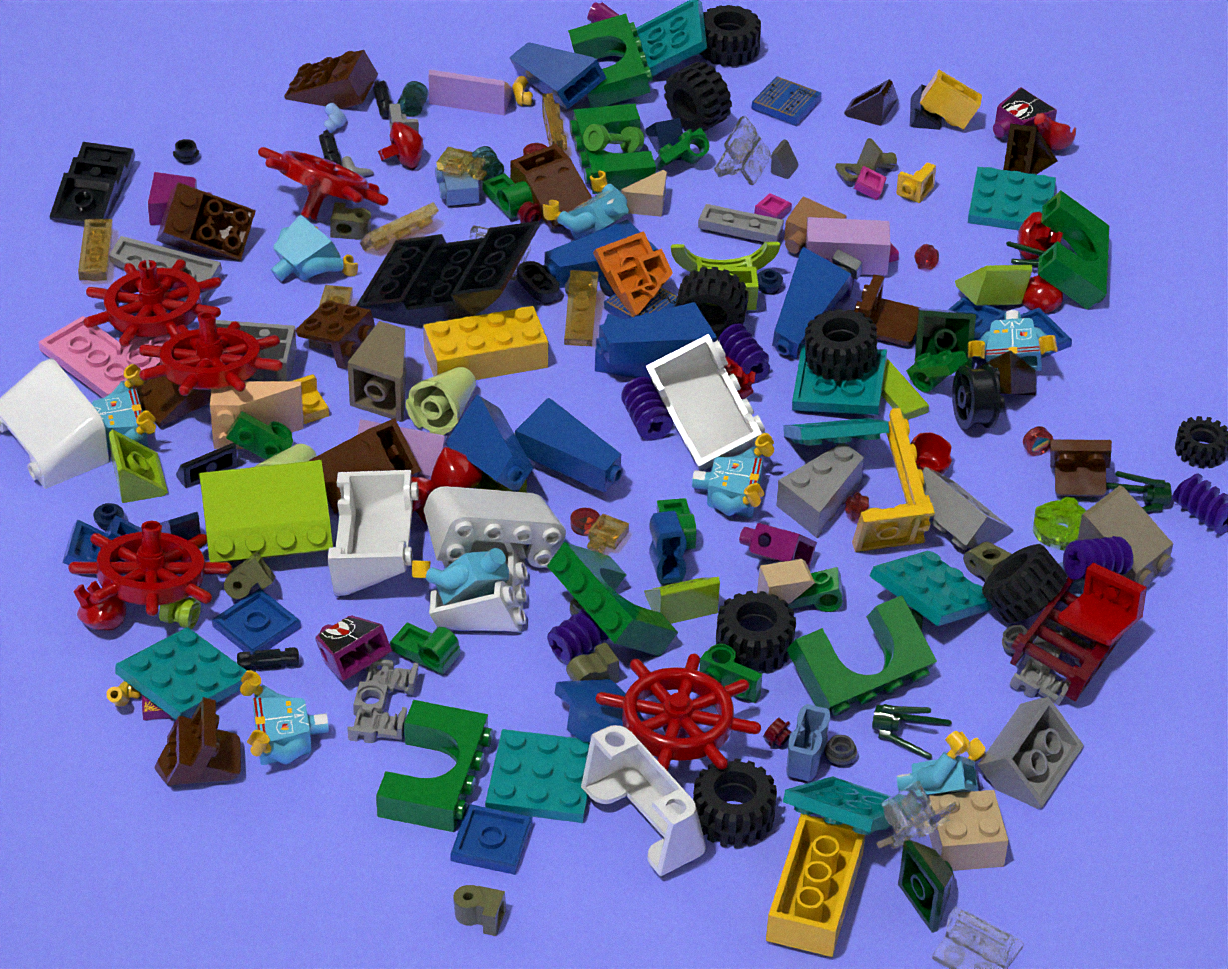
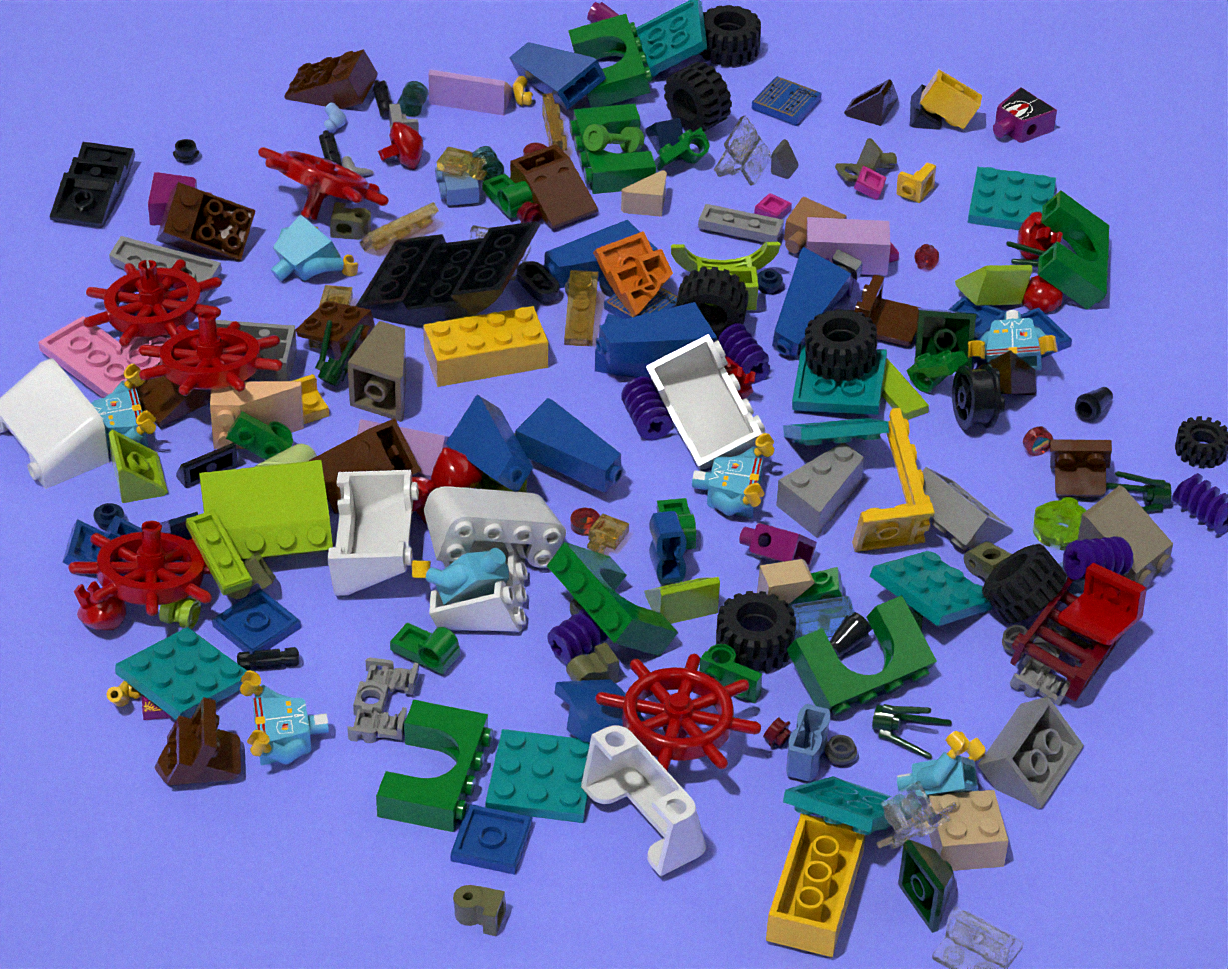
clear yellow plate [78,219,113,281] -> none
magenta torso [315,615,392,681] -> none
yellowish green cone [406,367,476,435] -> none
medium azure torso [543,171,629,239] -> none
black tyre [693,758,777,848] -> none
clear red plate [845,492,869,521] -> none
red hair [911,432,952,474] -> none
dark brown slope [1003,123,1058,175] -> none
red hair [1034,112,1076,150] -> none
none -> lime tile [186,509,252,596]
none -> dark green plant [315,320,364,387]
none -> clear light blue slope [790,596,854,639]
none -> black cone [830,612,872,658]
none -> black cone [1075,387,1113,420]

